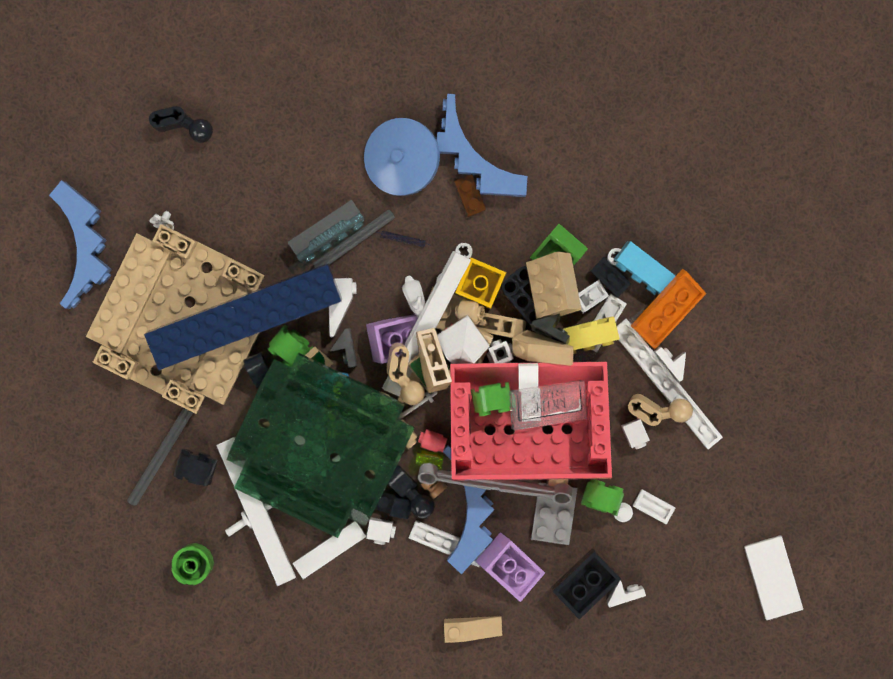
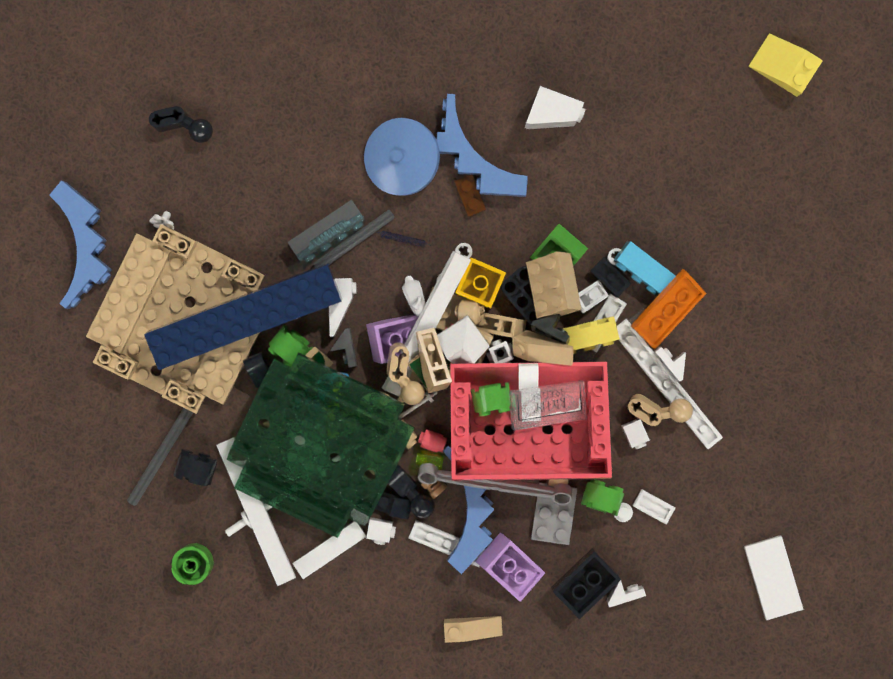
none -> white slope [525,86,586,129]
none -> light yellow slope [749,33,823,97]

